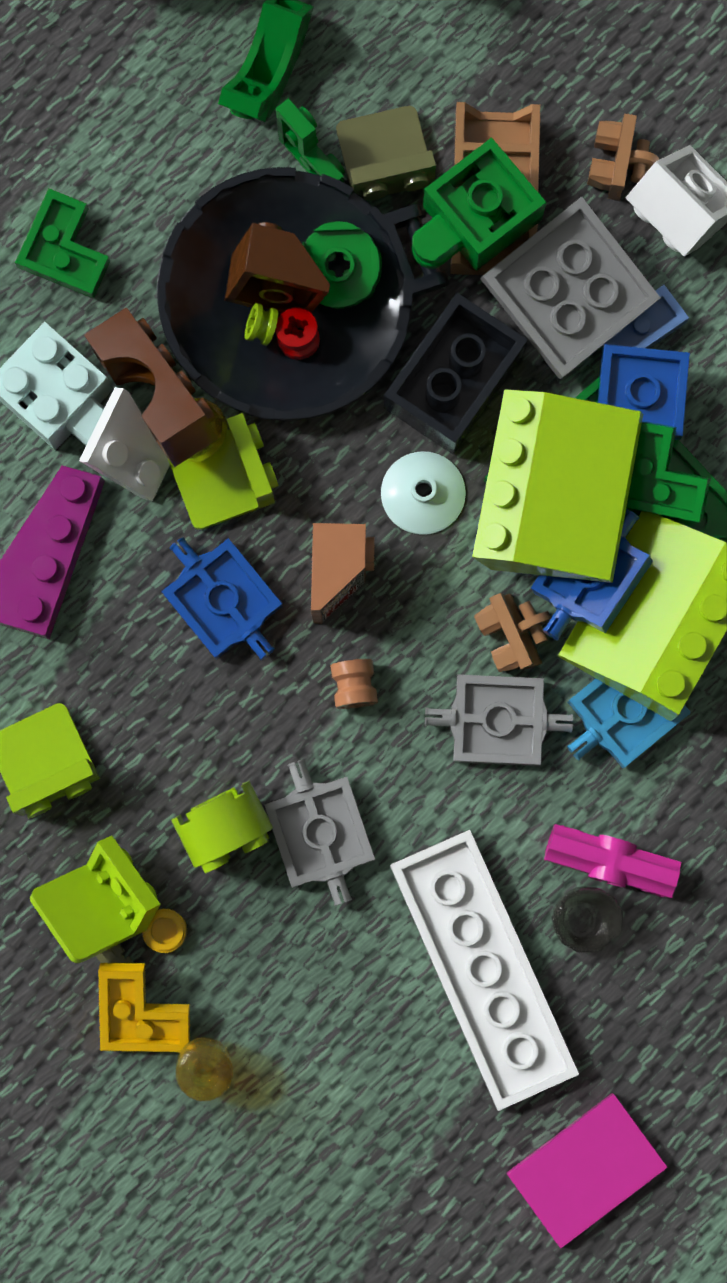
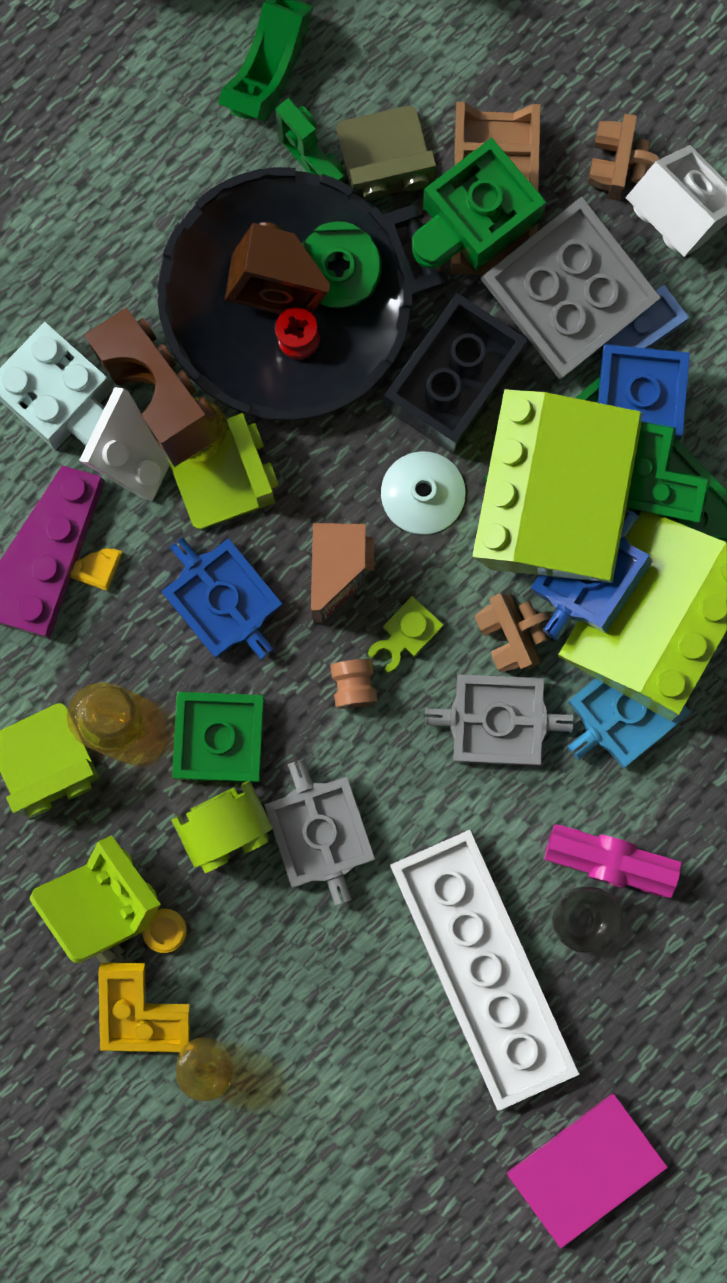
green plate [15,188,110,299] -> none
lime bush [245,303,278,346] -> none
none -> clear yellow piece [67,682,167,765]
none -> yellow tile [70,548,123,592]
none -> green plate [172,692,264,783]
none -> lime plate [368,596,443,674]

